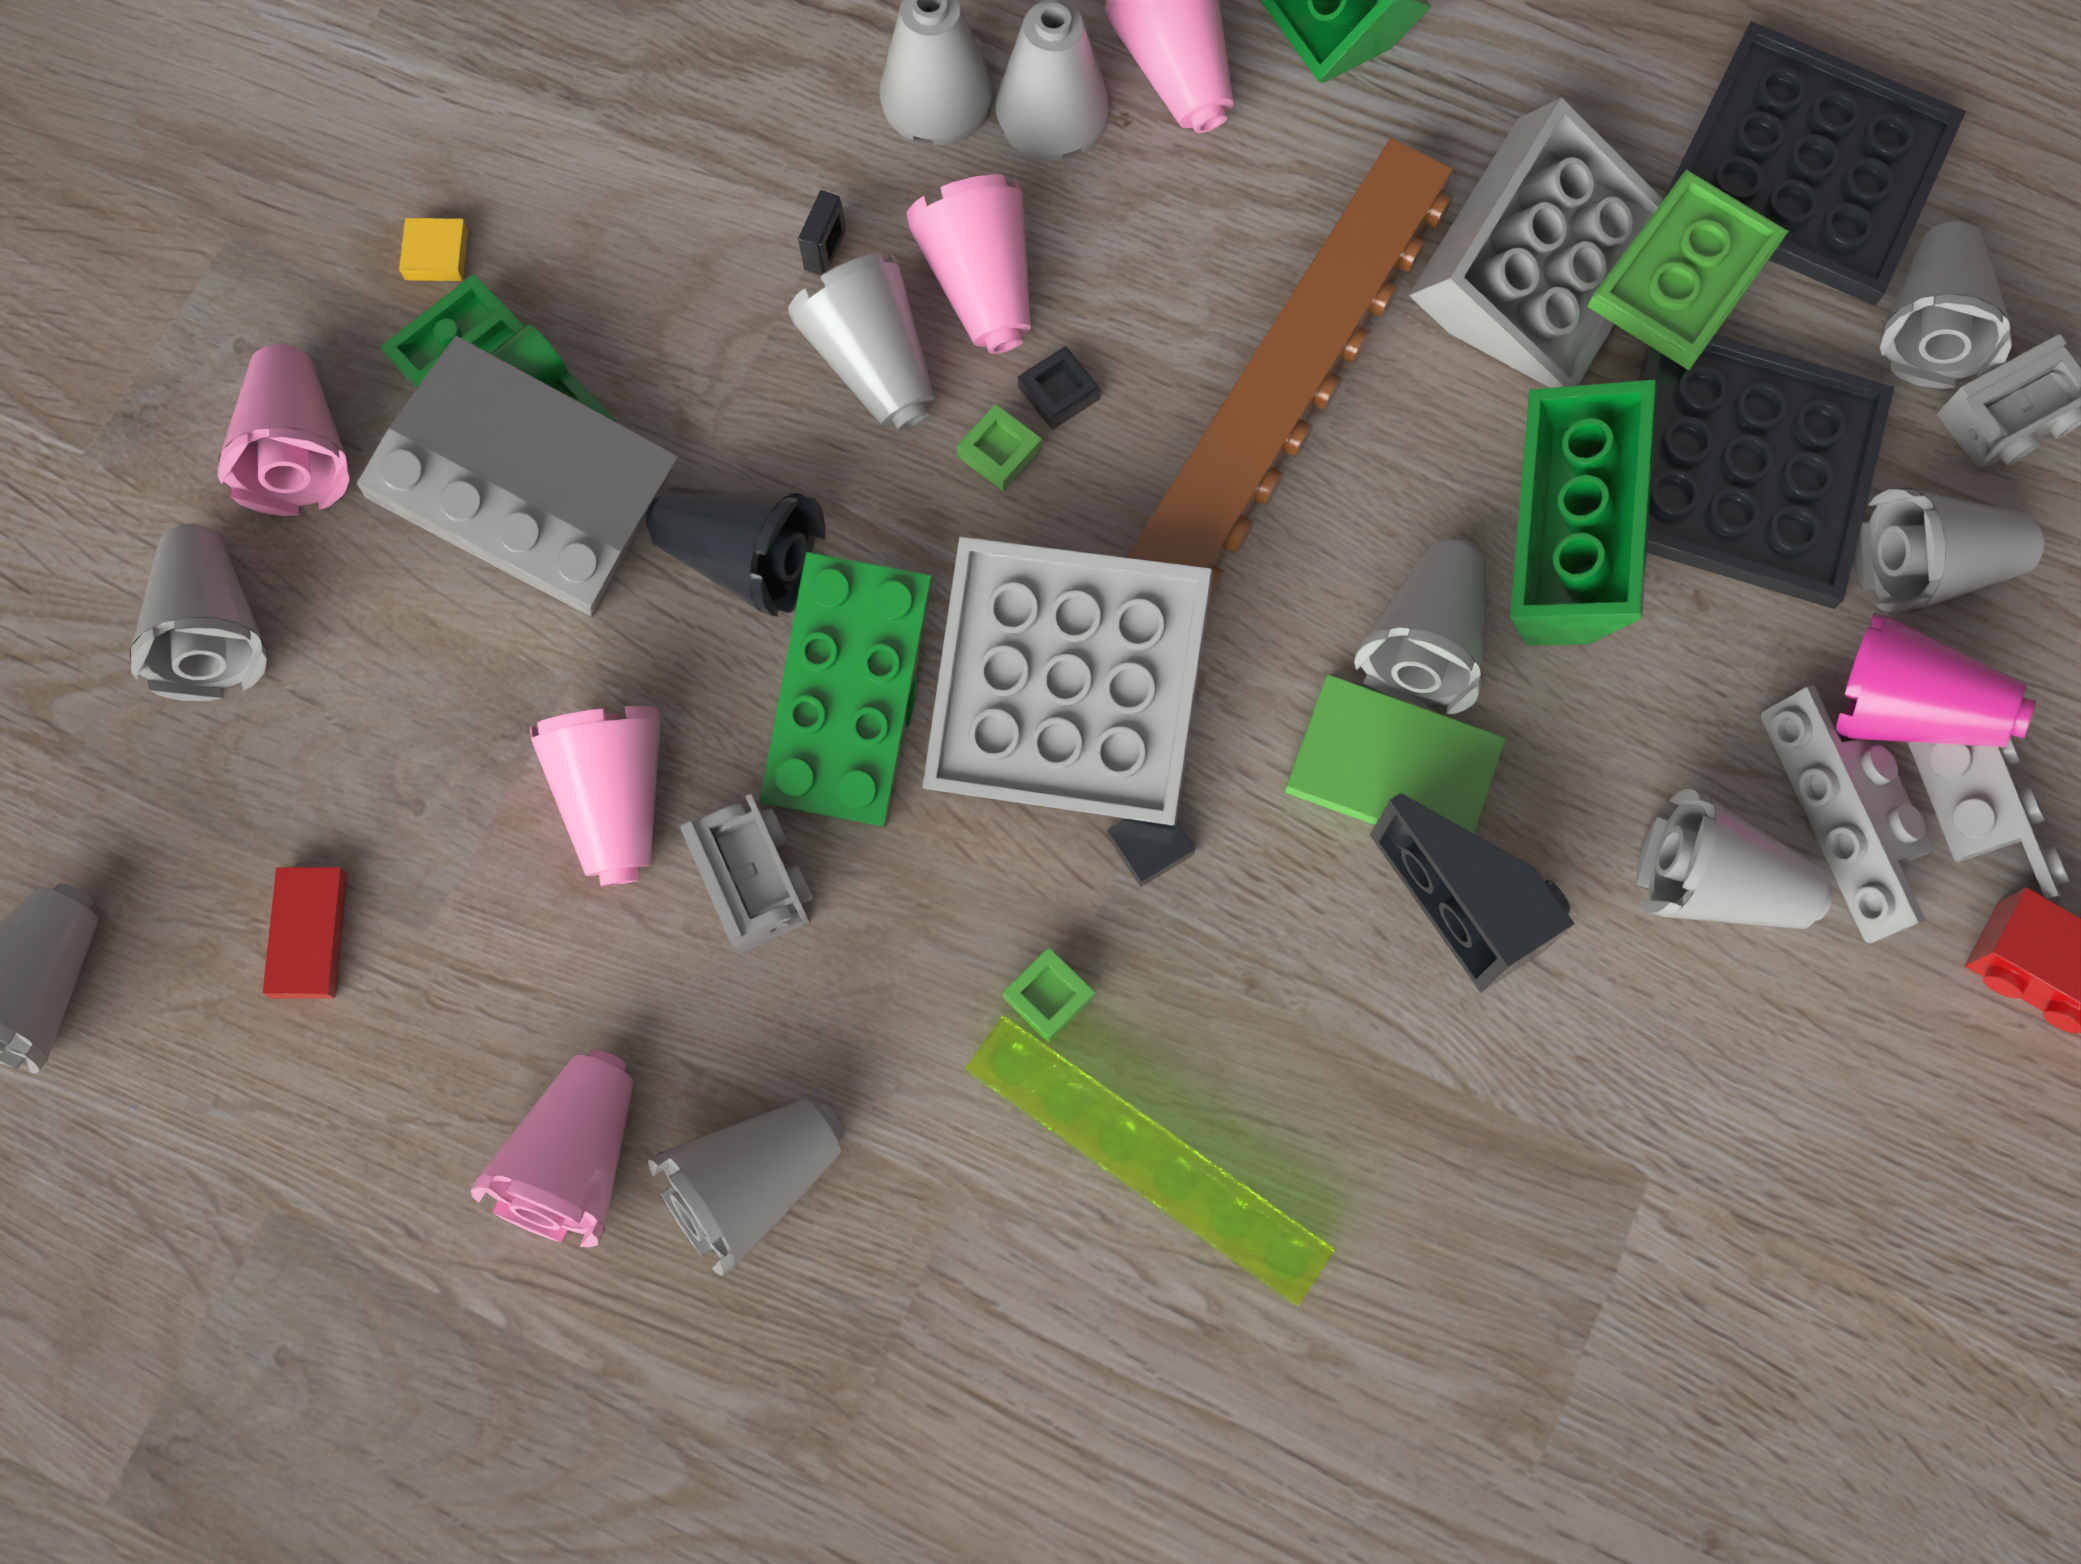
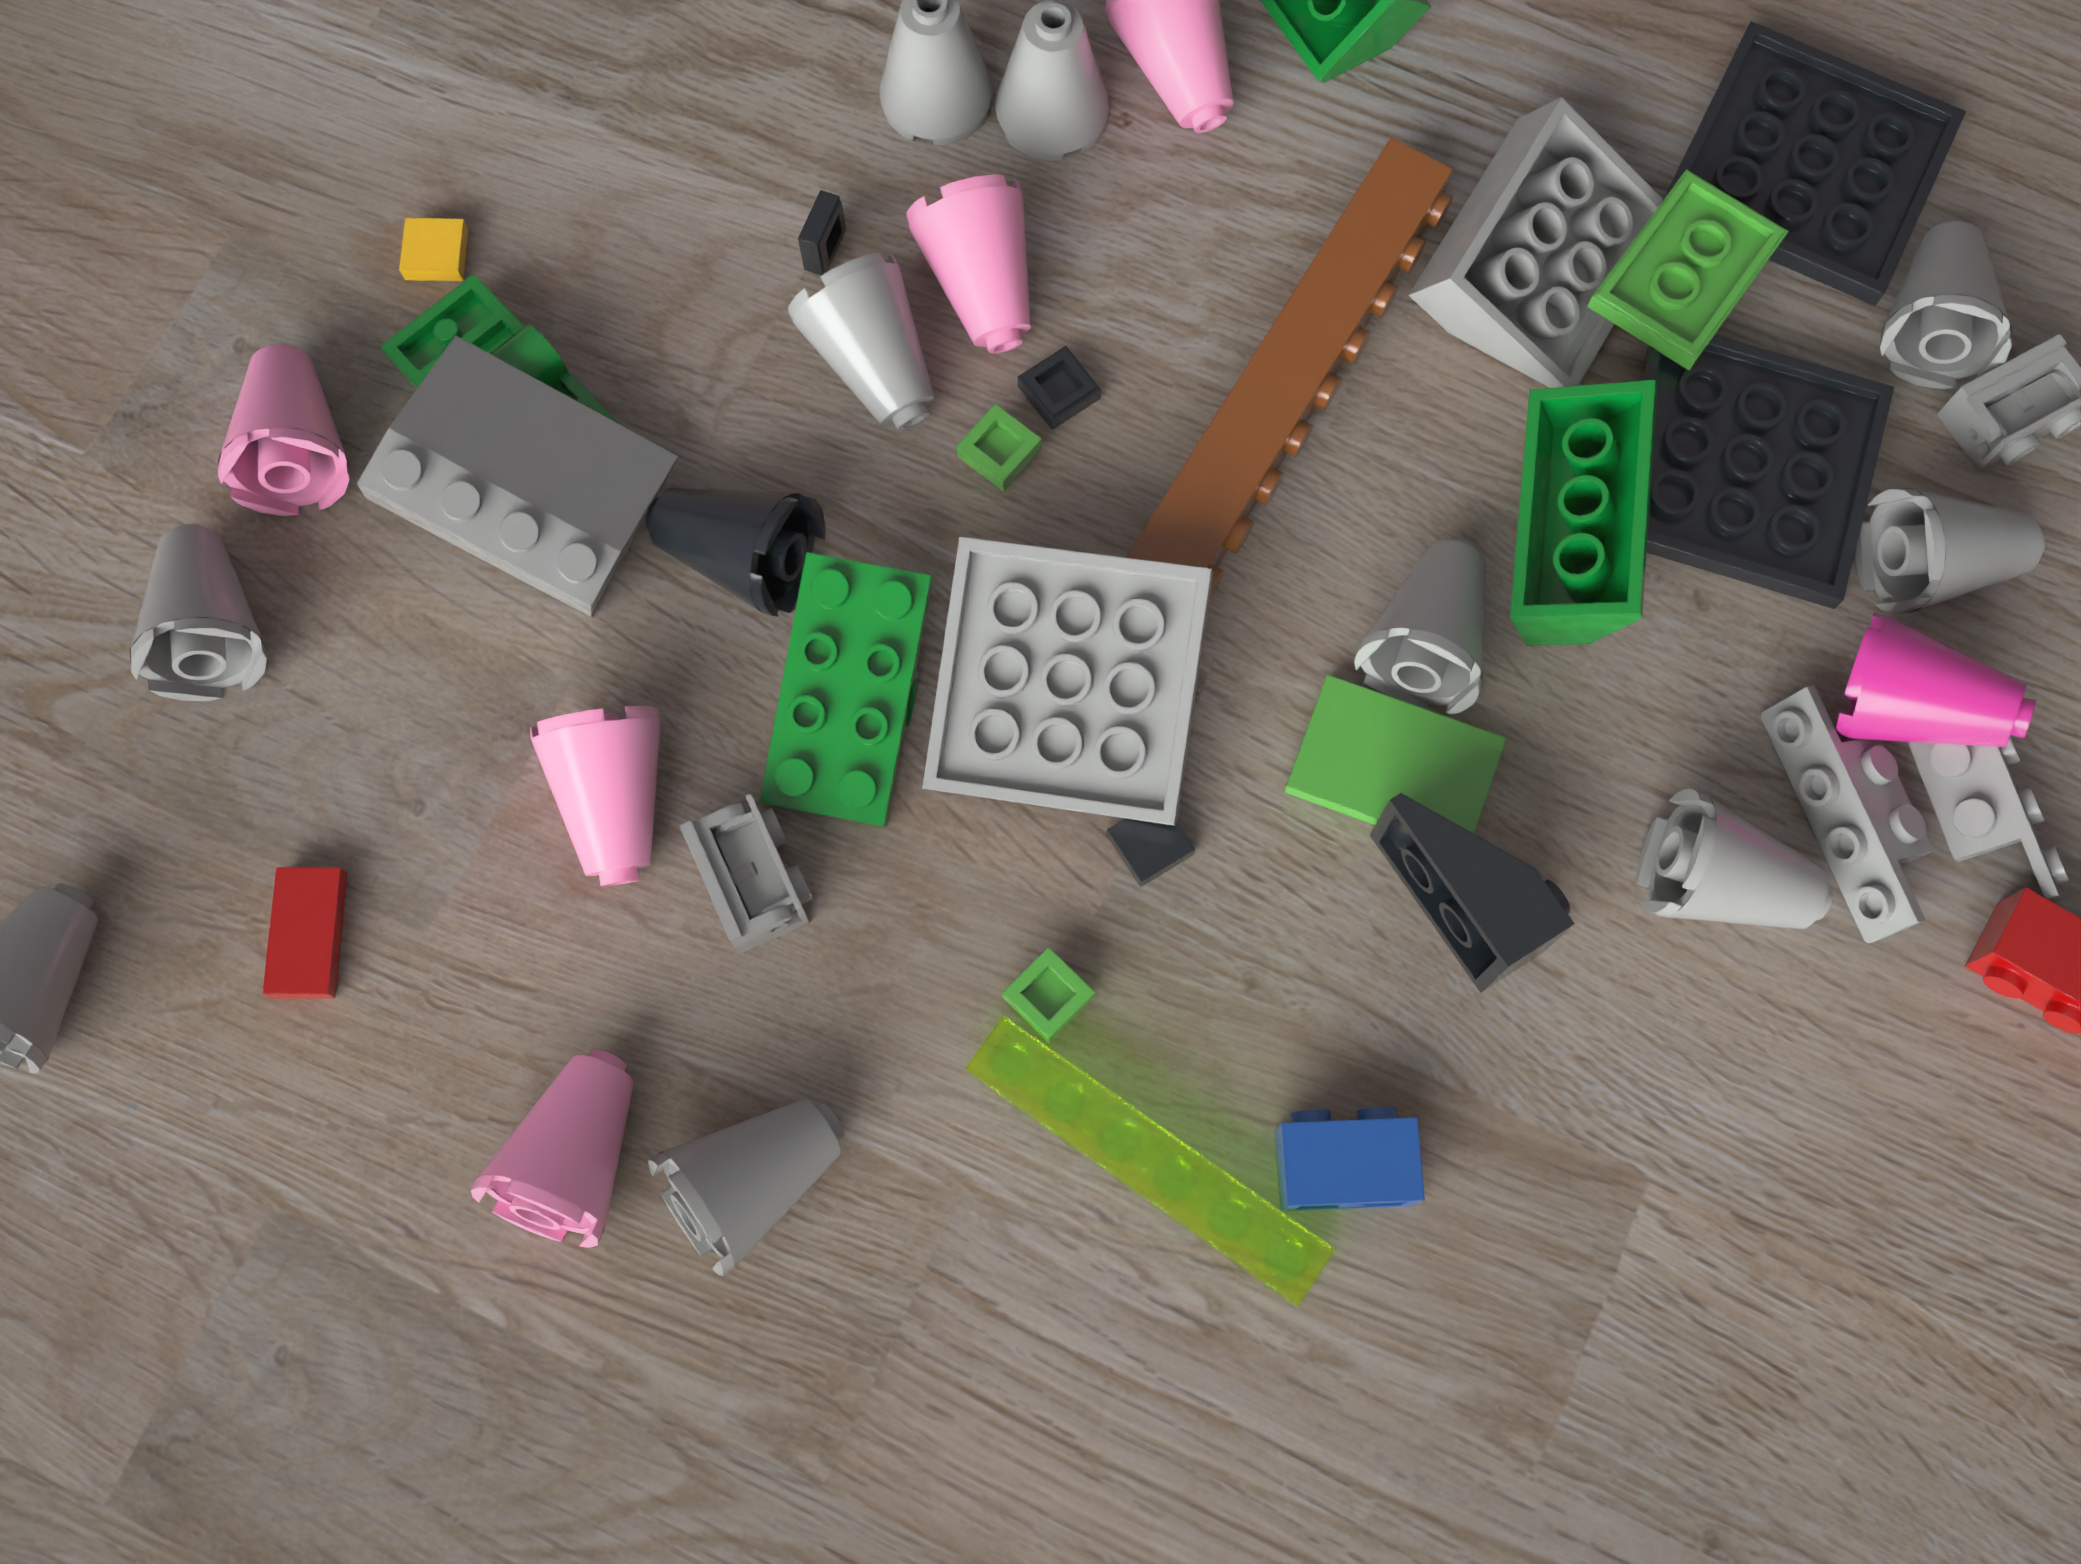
none -> blue brick [1274,1107,1425,1212]

